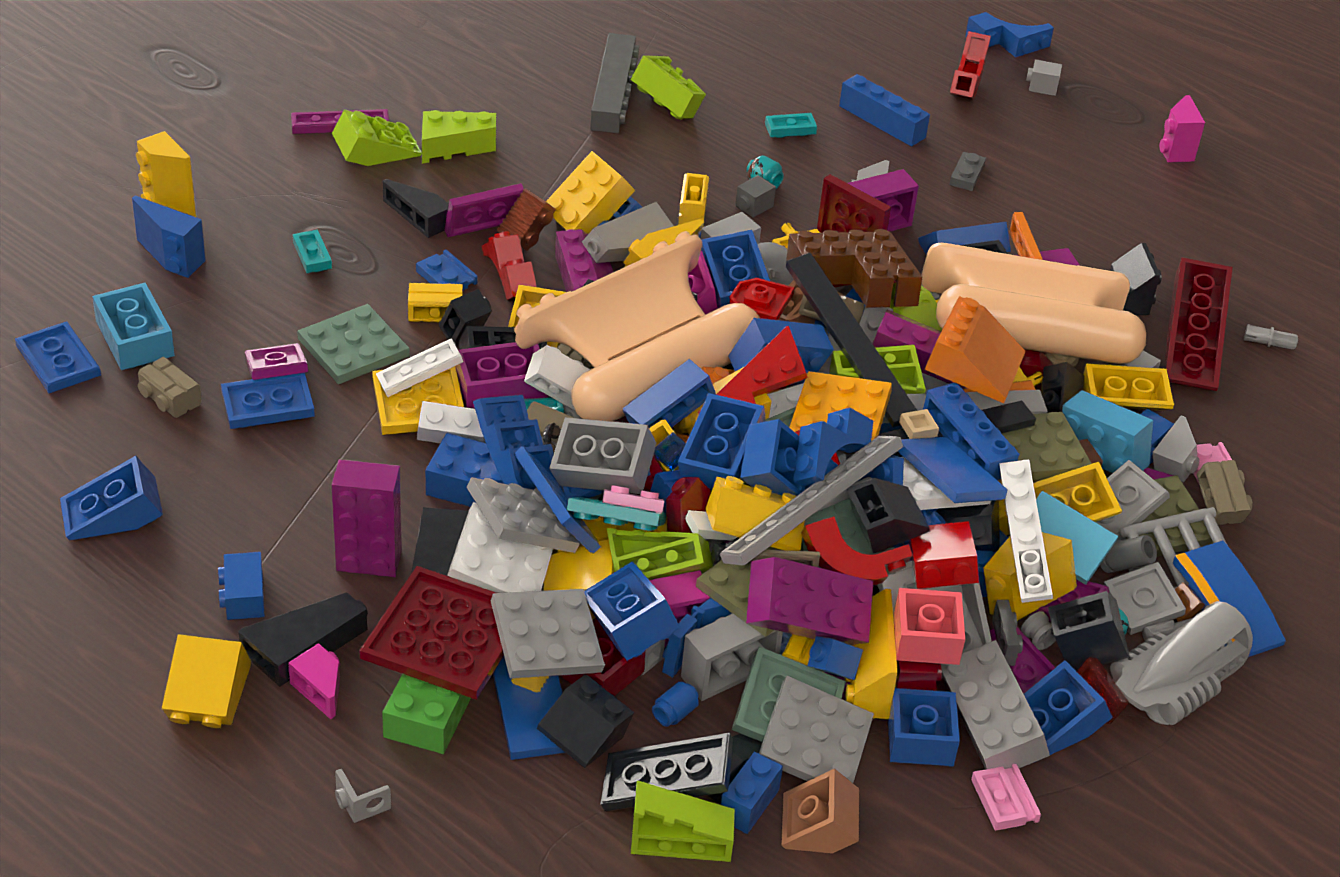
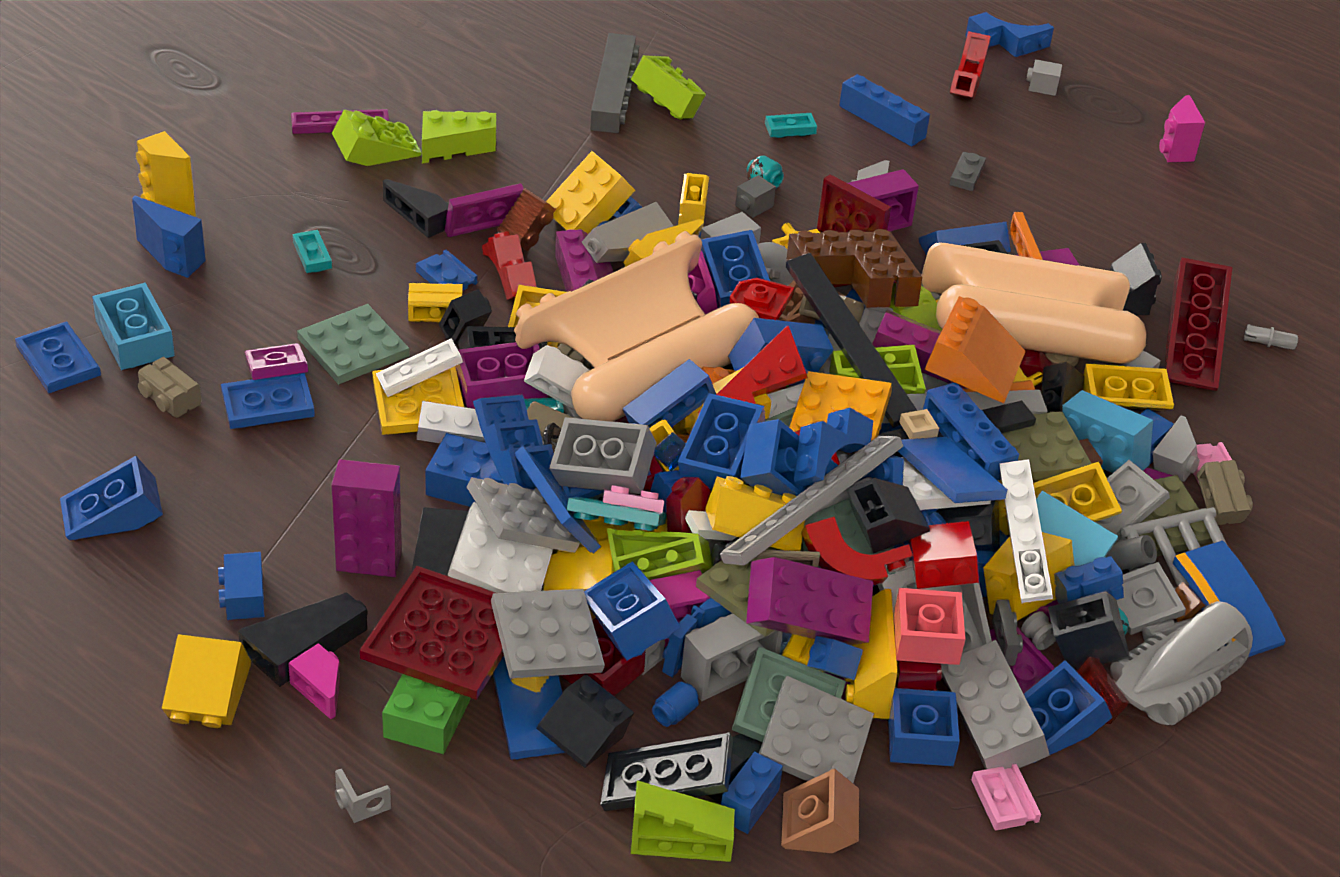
none -> blue brick [1054,556,1124,604]

